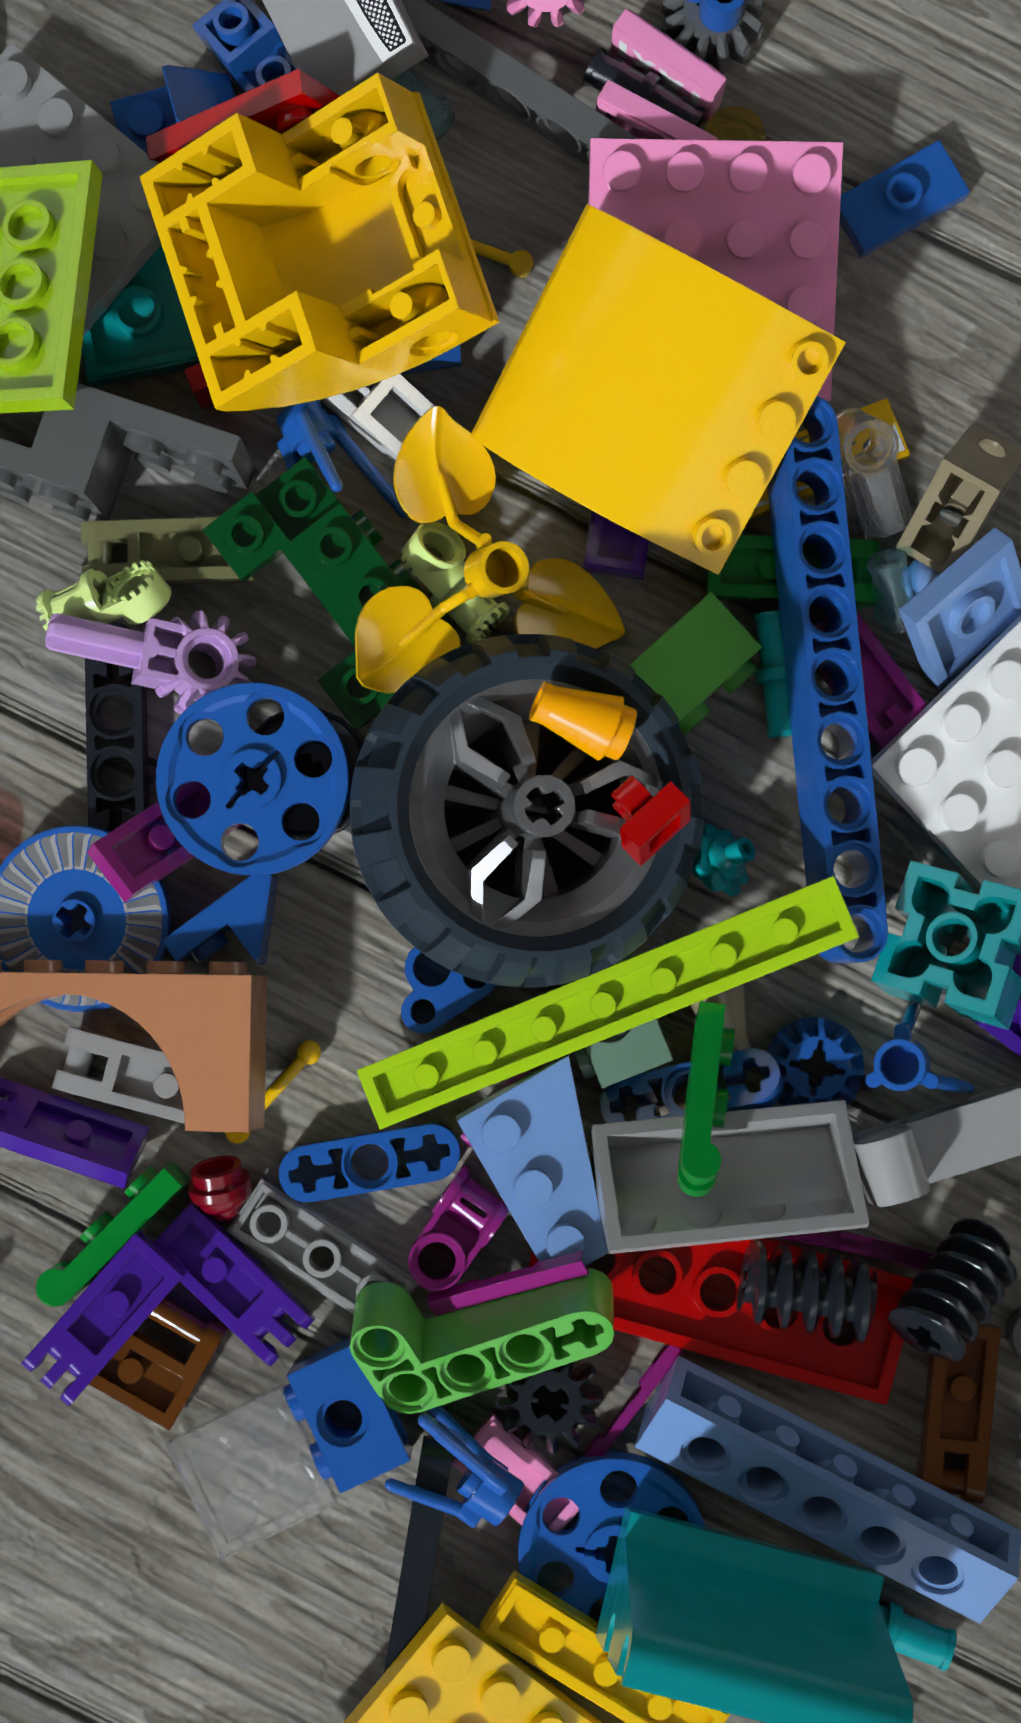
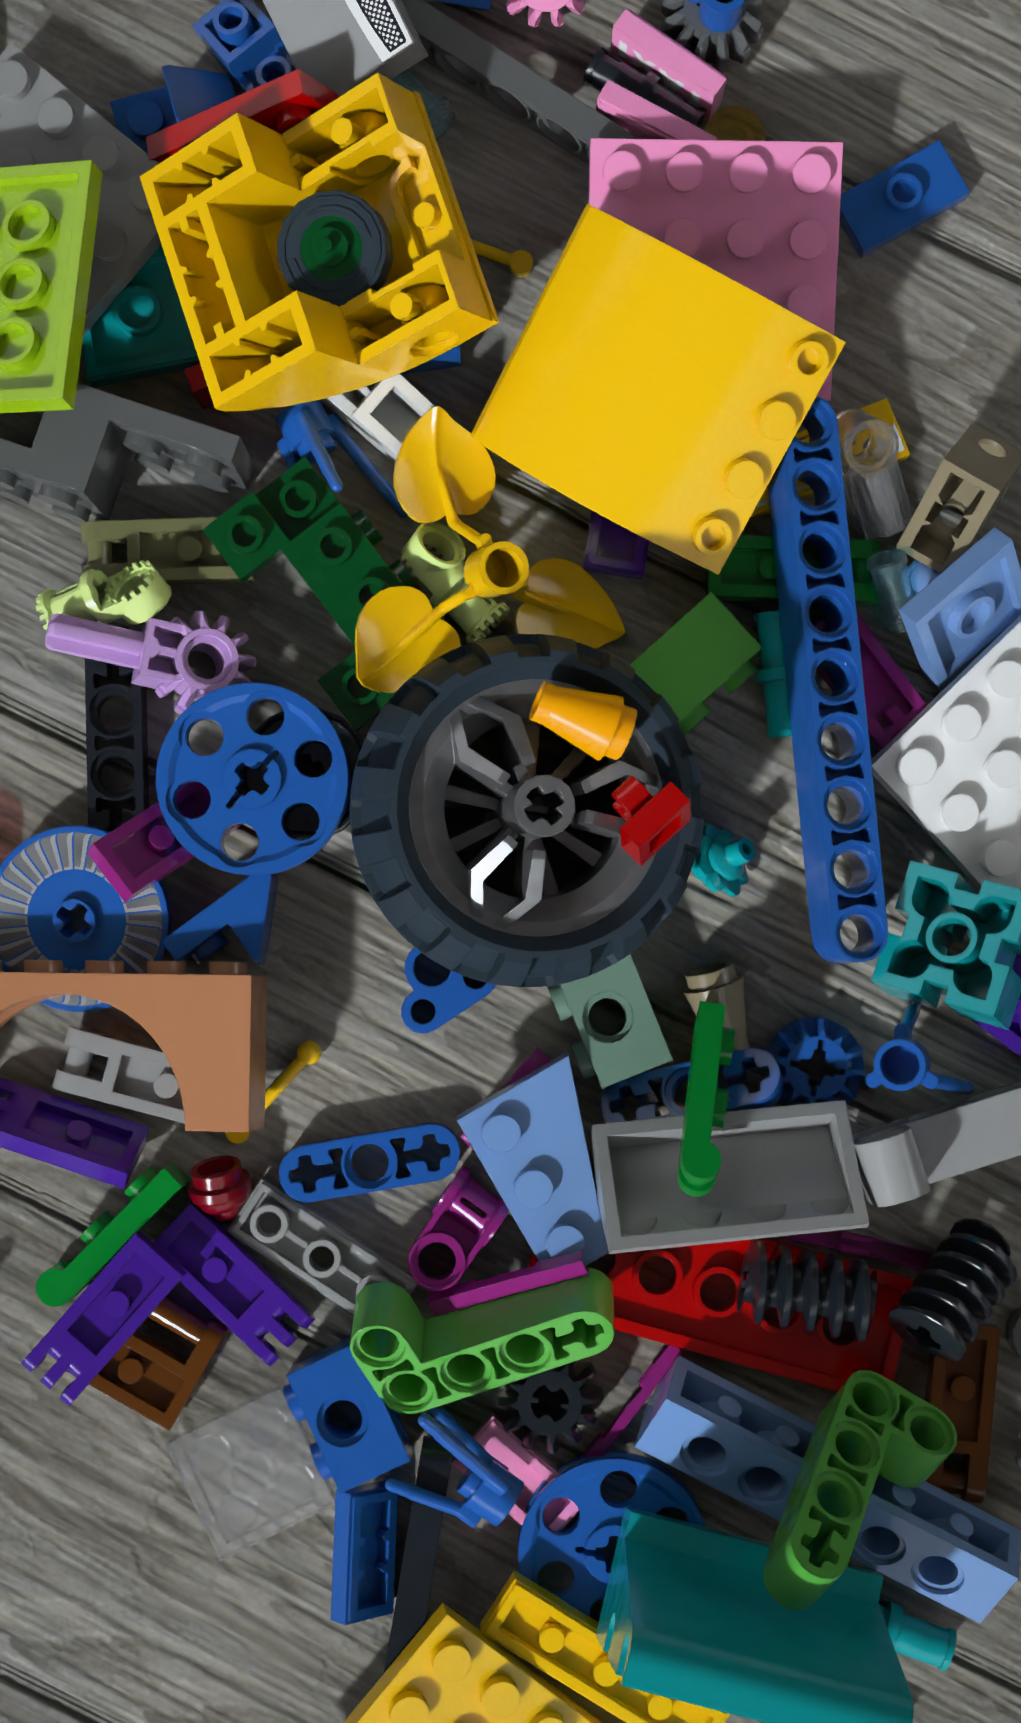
lime plate [356,876,859,1130] -> none
none -> black wheel [277,190,393,306]
none -> blue plate [331,1480,398,1625]
none -> bright green beam [762,1370,957,1610]

